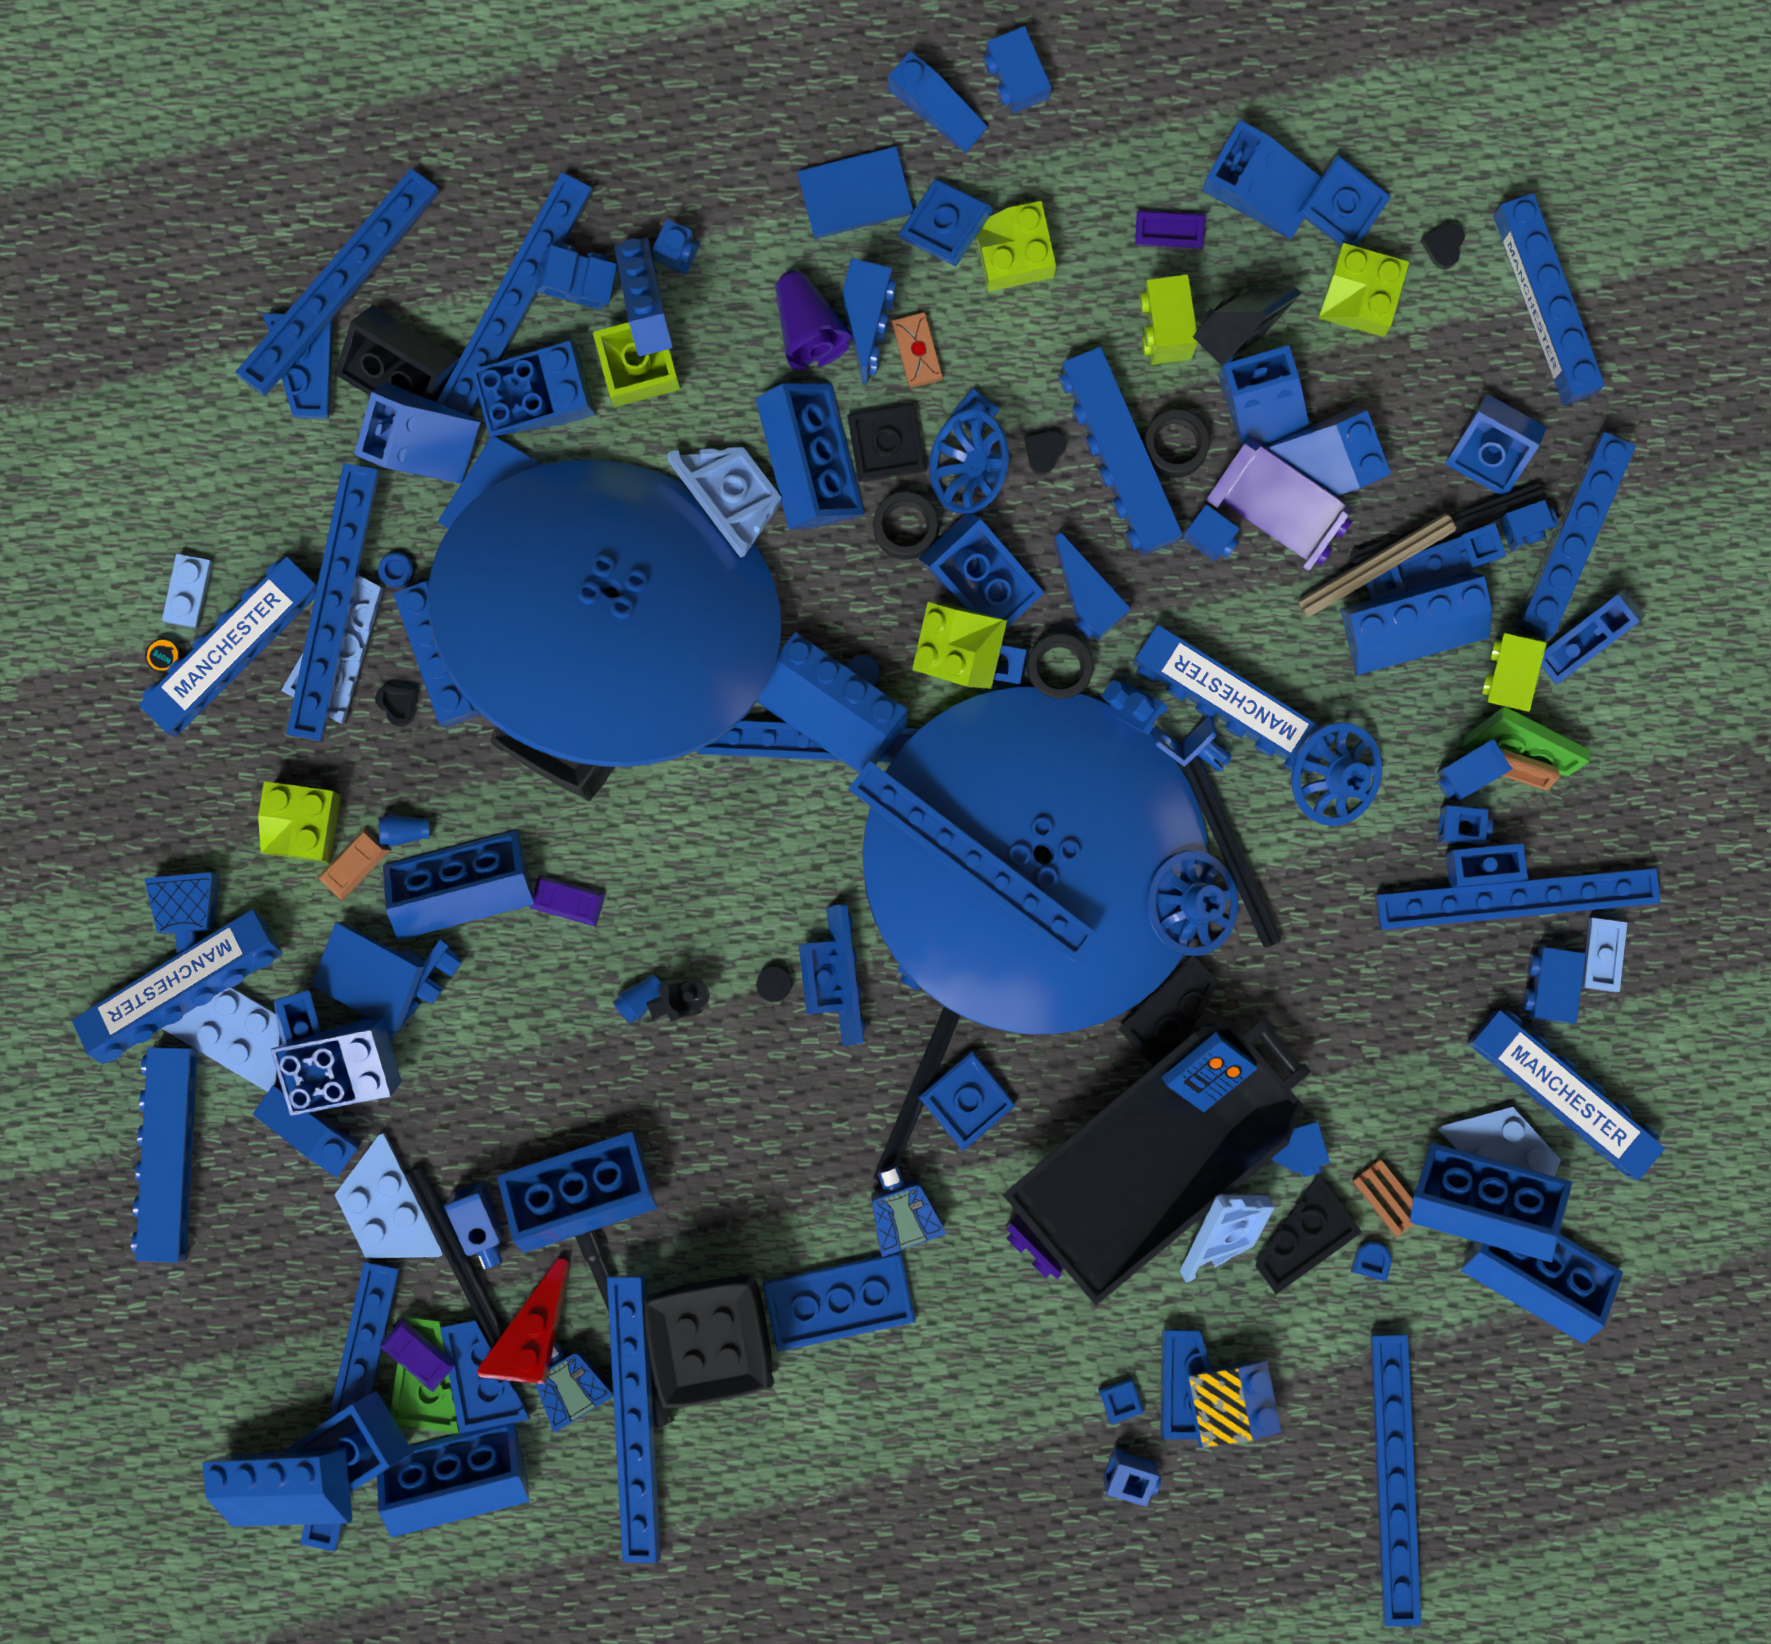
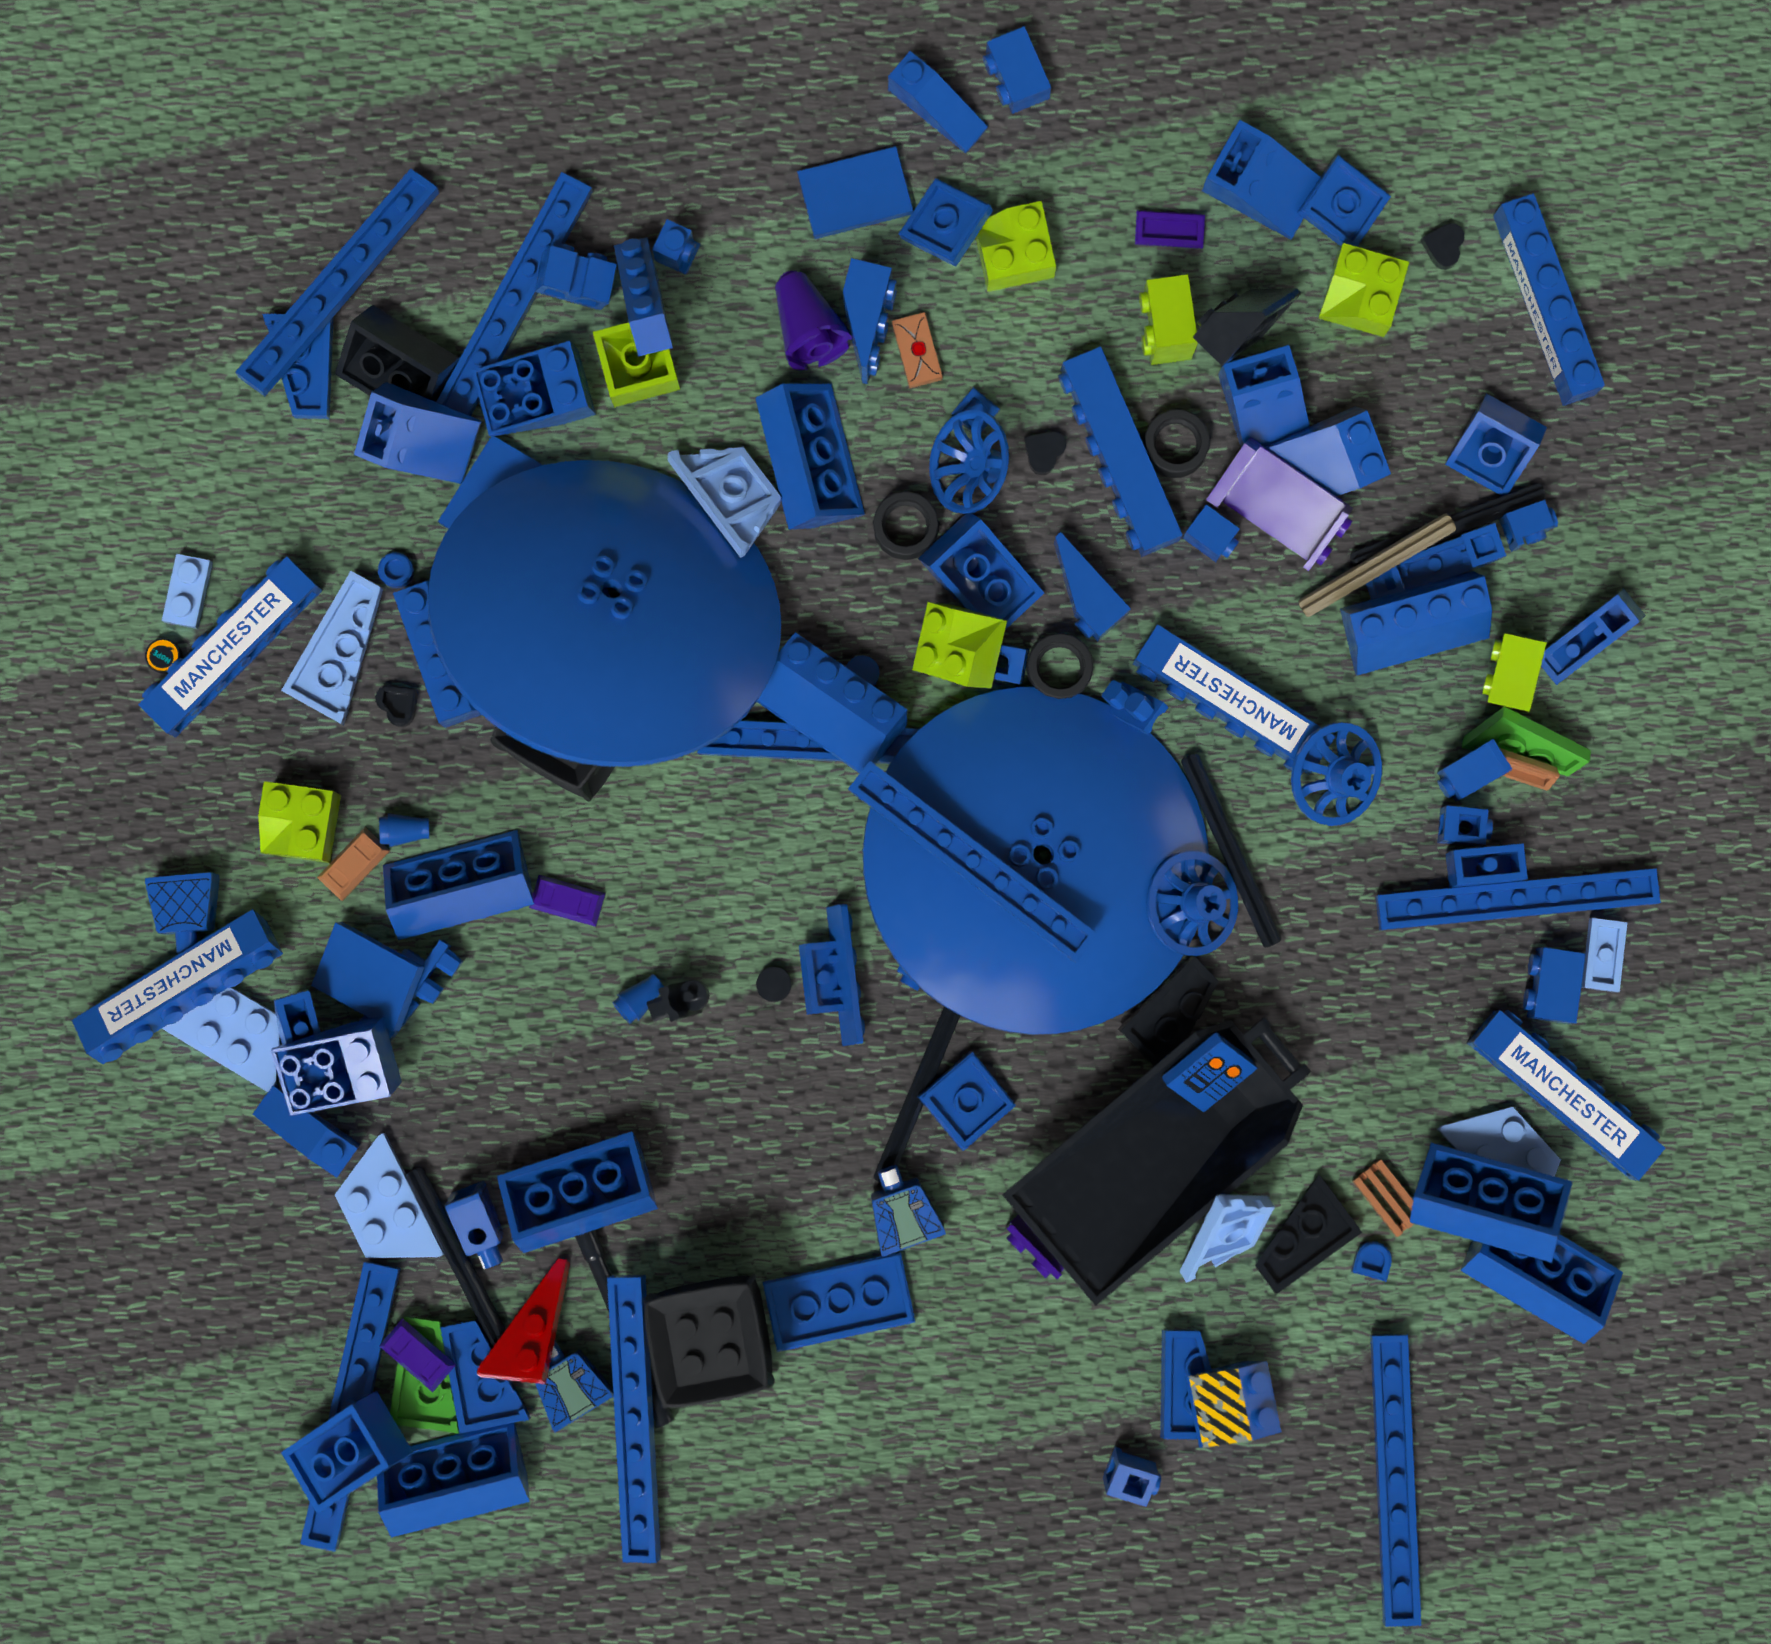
blue brick [131,1047,198,1263] -> none
blue slope [202,1449,353,1527] -> none
blue plate [286,463,380,742] -> none
black tile [847,403,926,483] -> none
blue tile [1099,1378,1144,1425] -> none
blue bracket [1152,716,1231,772] -> none
blue slope [1271,1121,1330,1177] -> none
blue brick [1514,432,1636,641] -> none

